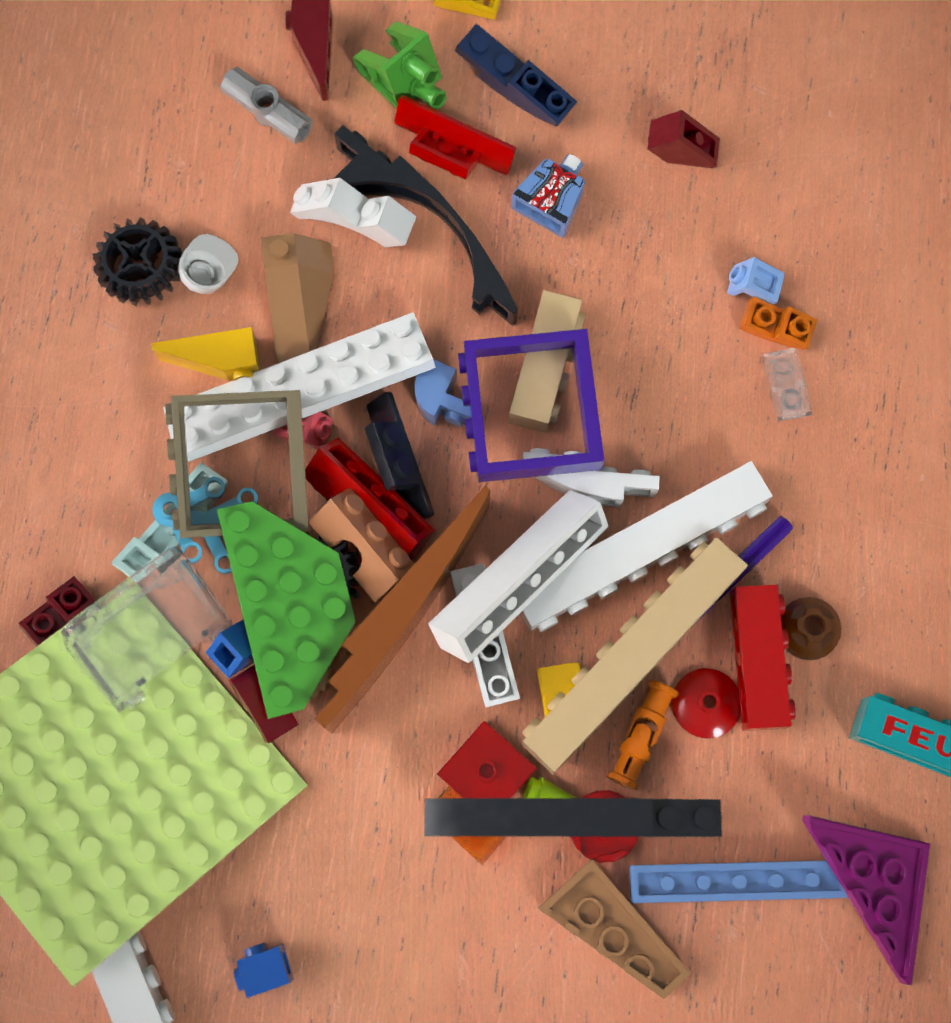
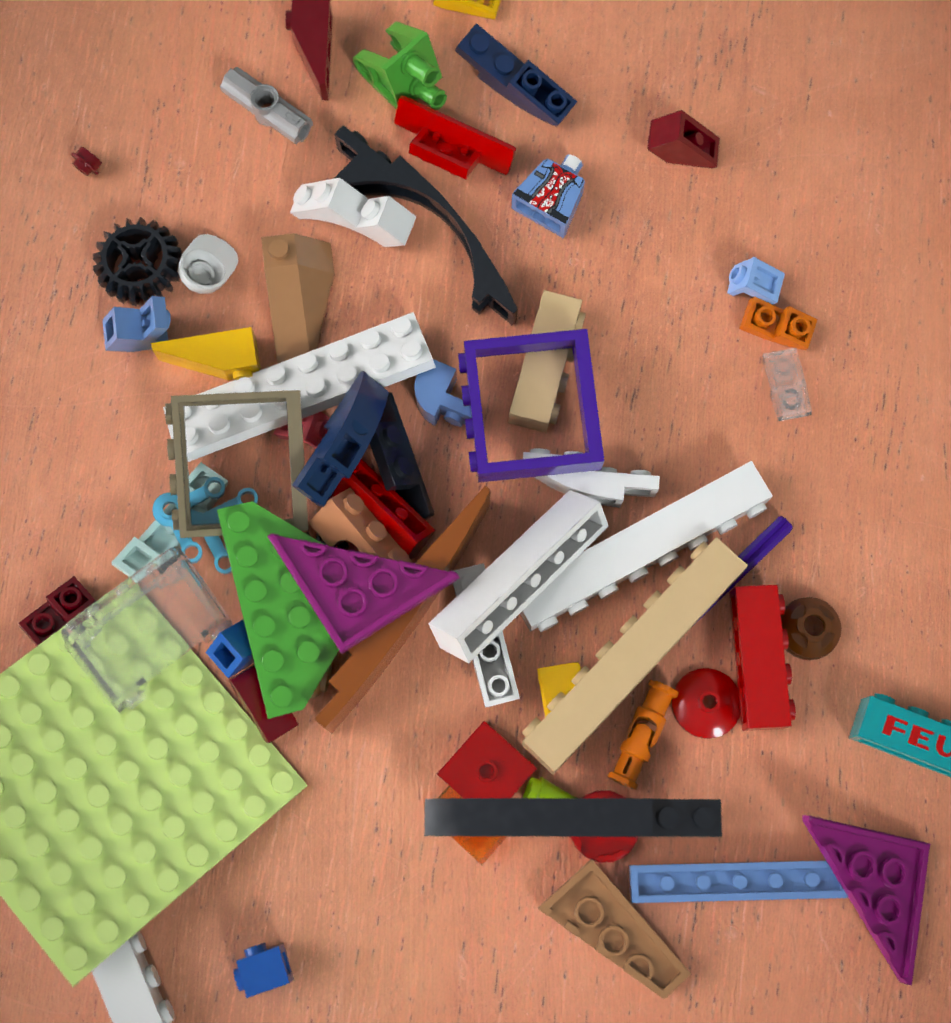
none -> dark red plate [71,146,102,176]
none -> medium blue brick [102,296,171,352]
none -> magenta tile [267,533,459,654]
none -> dark blue slope [292,371,389,507]

